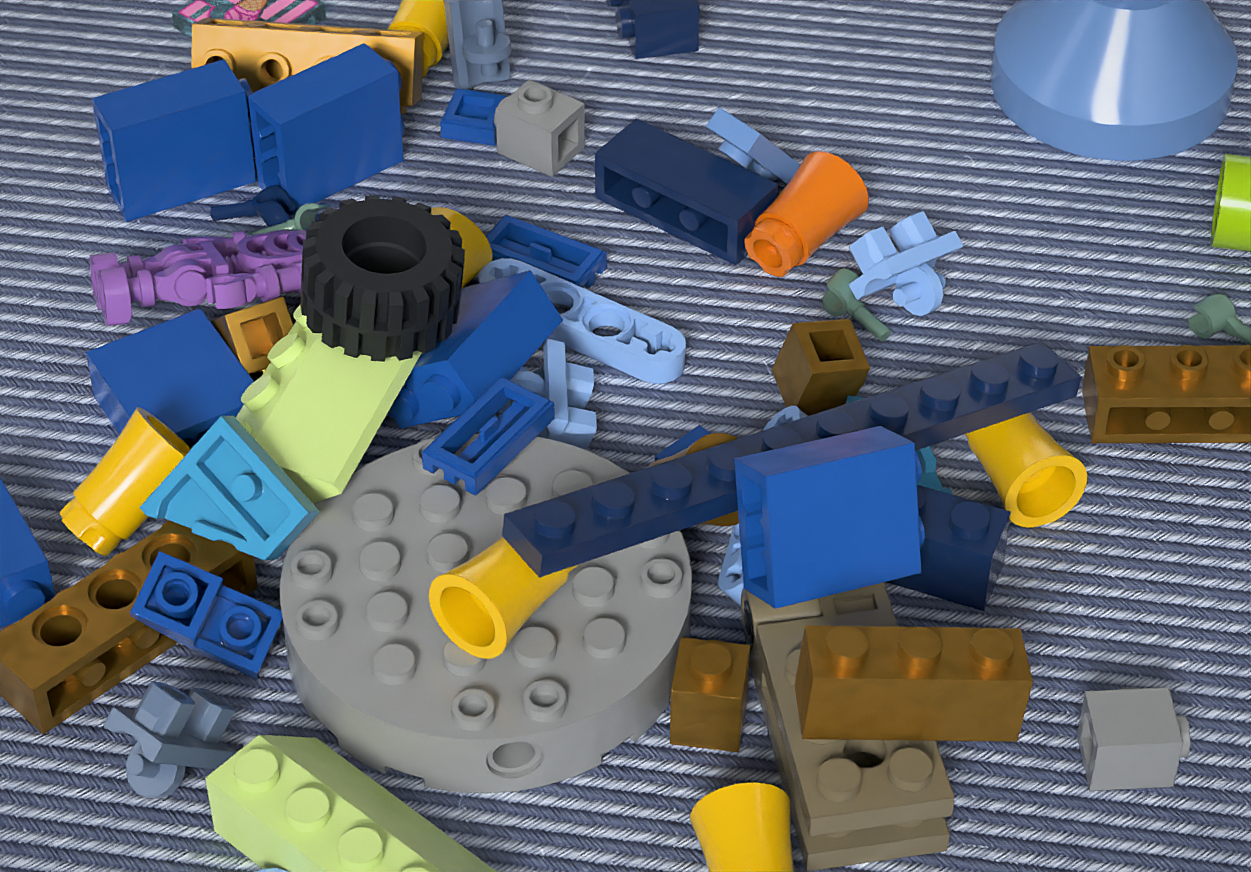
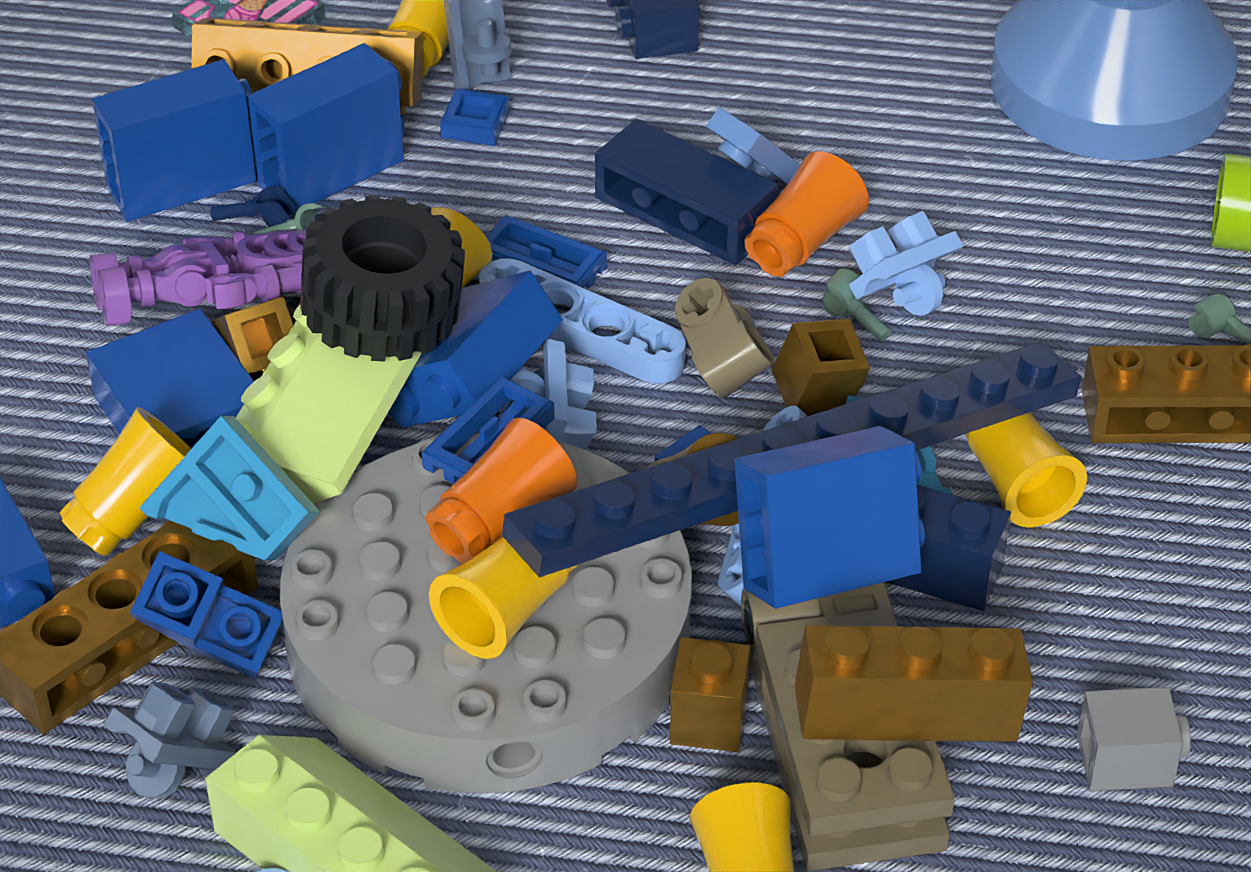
light grey brick [494,80,585,177] -> none
none -> orange plant [425,418,577,564]
none -> dark tan piece [674,278,774,398]

